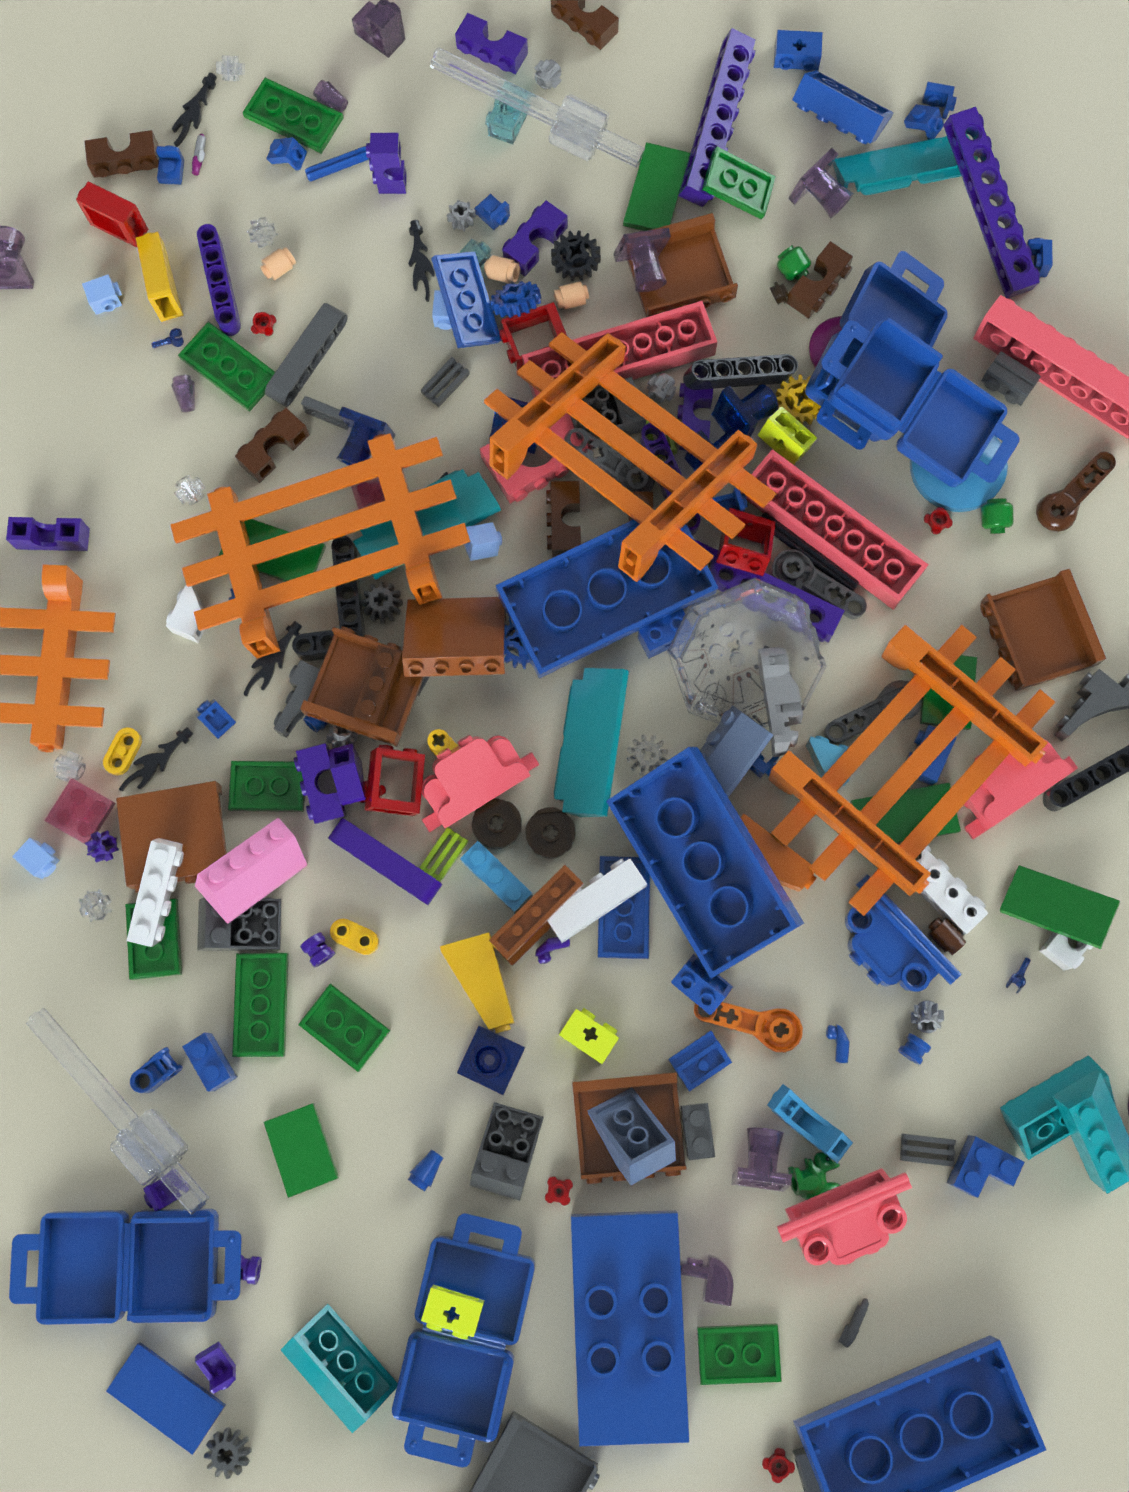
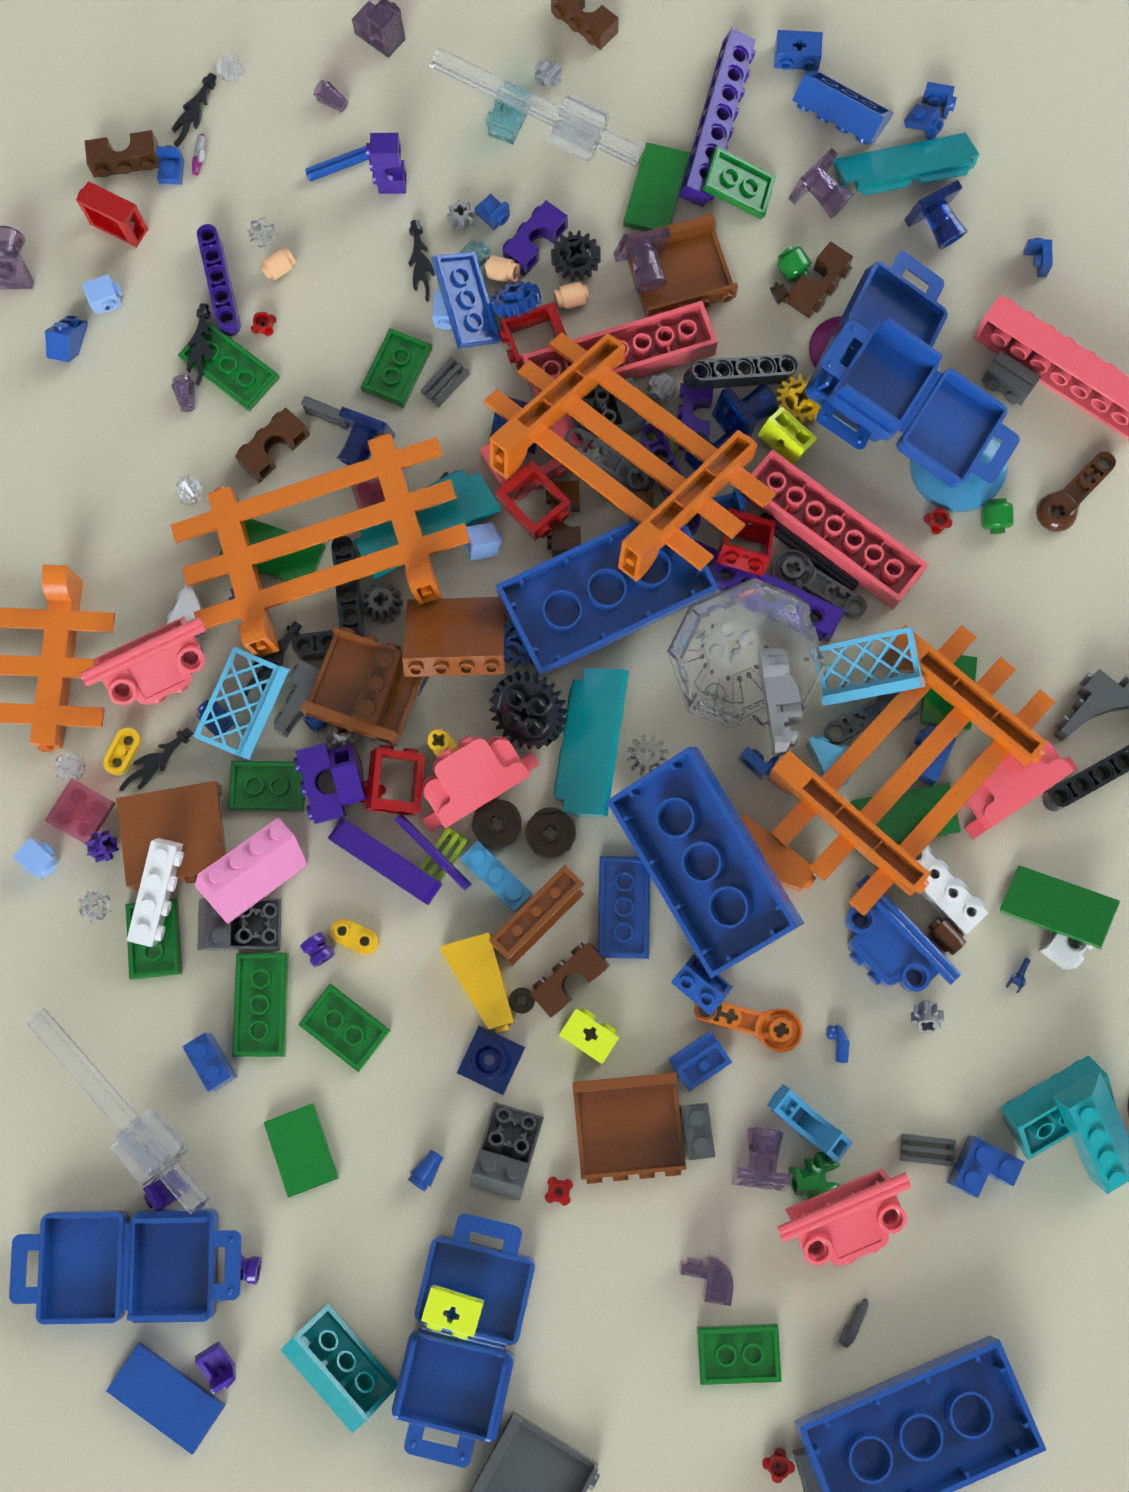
dark purple arch [6,517,90,551] -> none
blue piece [130,1047,183,1093] -> none
yellow slope [136,232,184,322] -> none
clear blue hand [151,328,184,349] -> none
dark grey gear [204,1427,252,1479] -> none
green tile [243,77,344,154] -> none
dark grey beam [265,303,348,407] -> none
blue bracket [266,137,307,171] -> none
dark purple arch [455,13,528,74] -> none
dark purple arm [535,937,570,964] -> none
white brick [548,858,647,943] -> none
blue plate [571,1210,689,1447] -> none
sand blue slope [588,1088,676,1185] -> none
blue brick [638,609,694,659] -> none
sand blue slope [700,705,774,797] -> none
blue wheel [898,1033,931,1065] -> none
dark purple brick [943,107,1040,298] -> none
dark orange panel [980,568,1106,691] -> none
none -> blue slope [45,315,88,362]
none -> coral brick [80,616,206,705]
none -> black piece [186,303,212,386]
none -> medium azure fence [193,647,290,761]
none -> green tile [361,328,433,408]
none -> dark purple bar [395,813,472,891]
none -> black gear [489,670,568,750]
none -> red window [495,461,571,541]
none -> dark brown plate [509,988,535,1014]
none -> reddish brown arch [530,942,611,1018]
none -> medium azure fence [814,627,926,706]
none -> clear blue plant [904,180,968,250]

